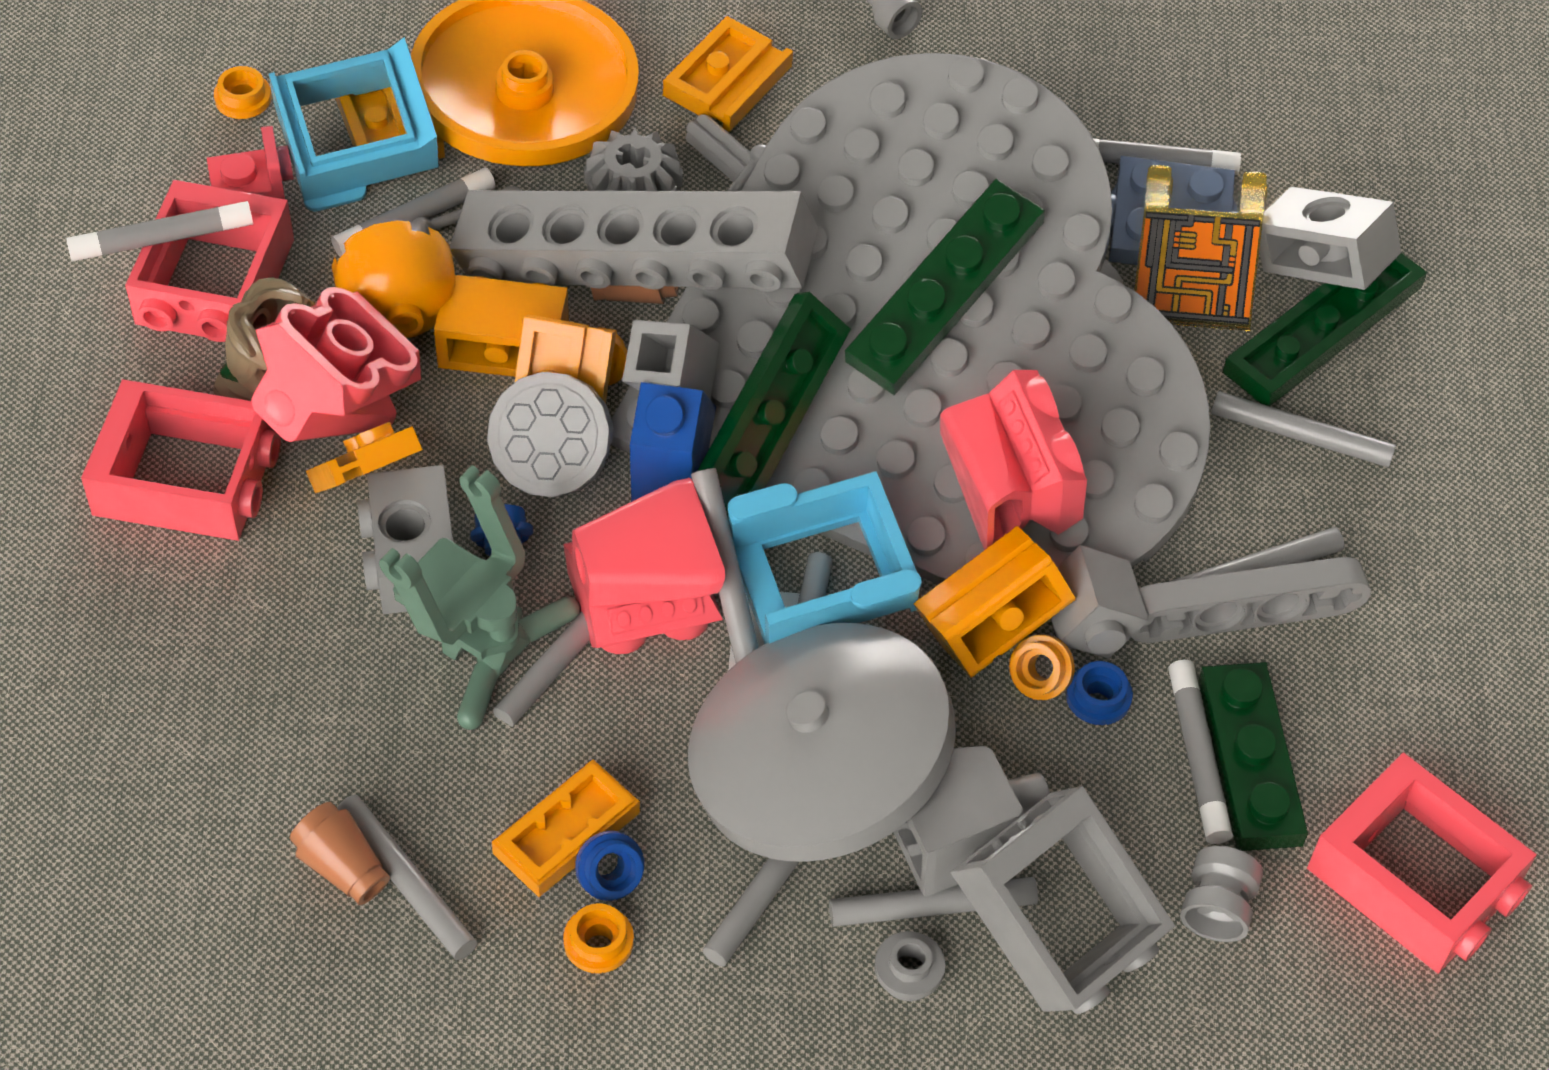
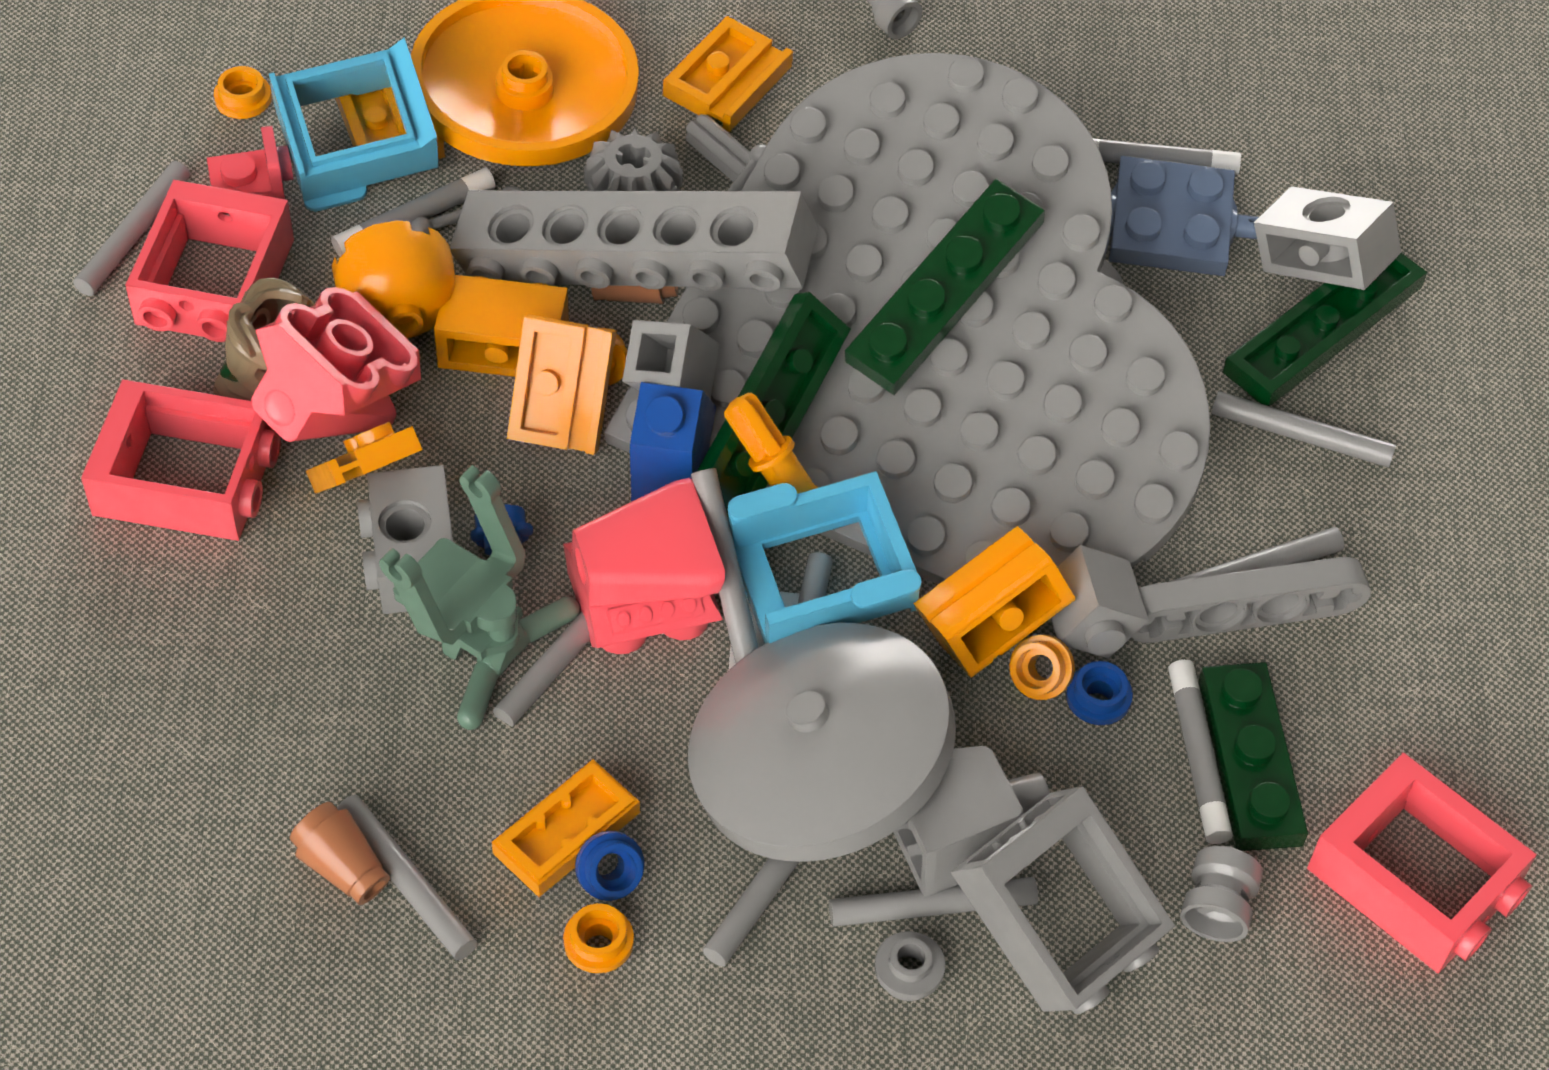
light grey bar [66,201,253,262] -> none
light grey tile [487,372,614,497] -> none
coral piece [940,370,1087,550] -> none
flag [1134,165,1267,331] -> none
none -> light grey bar [73,161,190,296]
none -> light orange axle [724,393,818,494]

